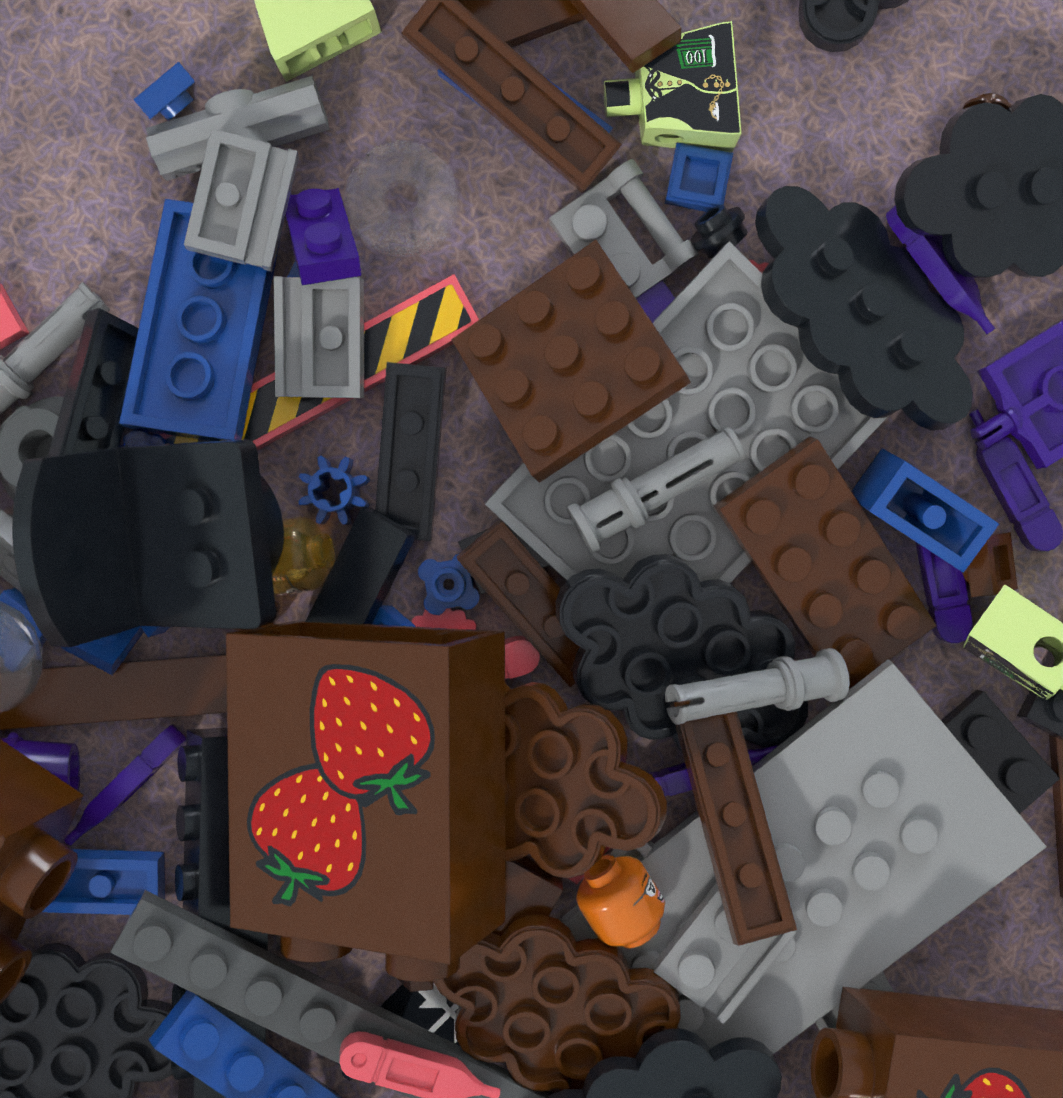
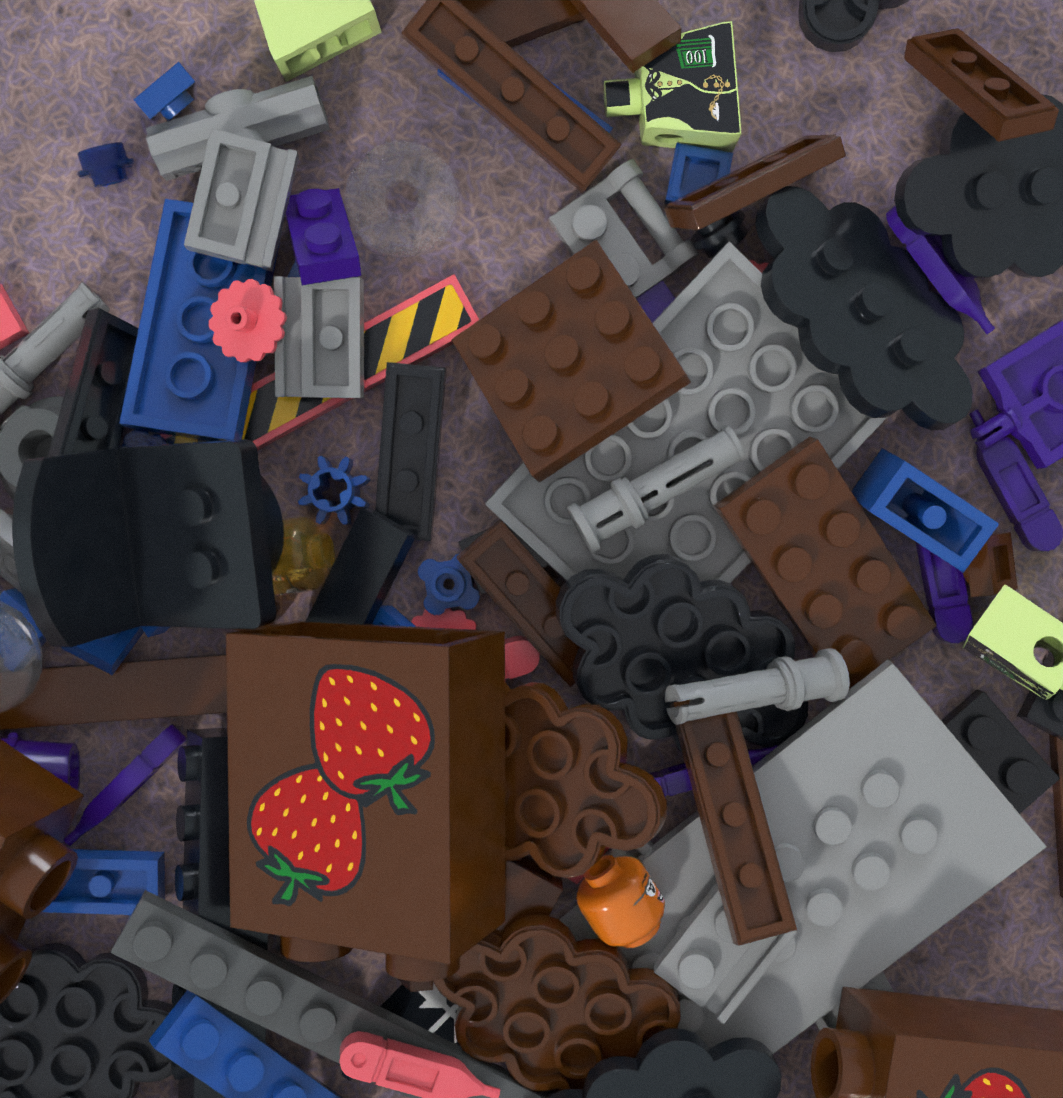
none -> clear blue plate [77,142,134,188]
none -> coral piece [208,279,287,363]
none -> reddish brown tile [664,134,846,230]
none -> reddish brown tile [904,28,1059,142]

